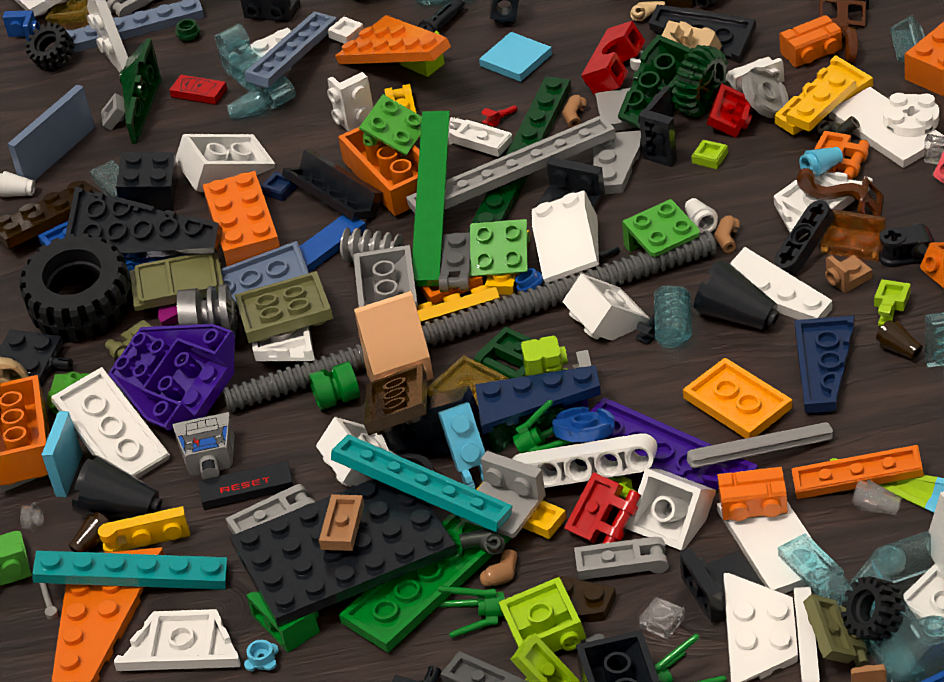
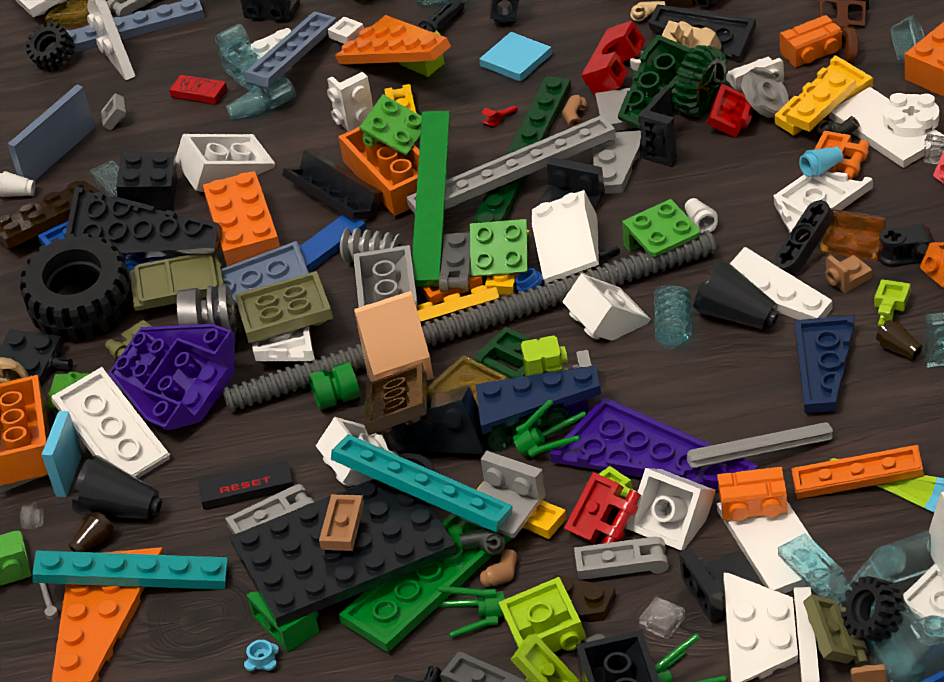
blue bracket [2,10,40,41] -> none
yellow plate [98,506,190,552] -> none
white wing [114,609,241,671] -> none
dark green wedge [120,39,162,144] -> none
magenta tile [158,303,178,326] -> none
light grey torso [173,412,235,479] -> none
dark green plate [175,19,200,41] -> none
dark blue tile [261,171,298,202] -> none
medium azure hinge [438,402,485,489] -> none
white hinge [449,117,513,157] -> none
white beam [512,434,658,488] -> none
blue tile [552,407,615,442] -> none
black hand [636,312,661,344] -> none
light orange plate [682,358,793,438] -> none
lime tile [691,140,728,169] -> none
medium nougat arm [714,215,740,253] -> none
reddish brown piece [797,168,884,230] -> none
clear cone [852,479,902,516] -> none

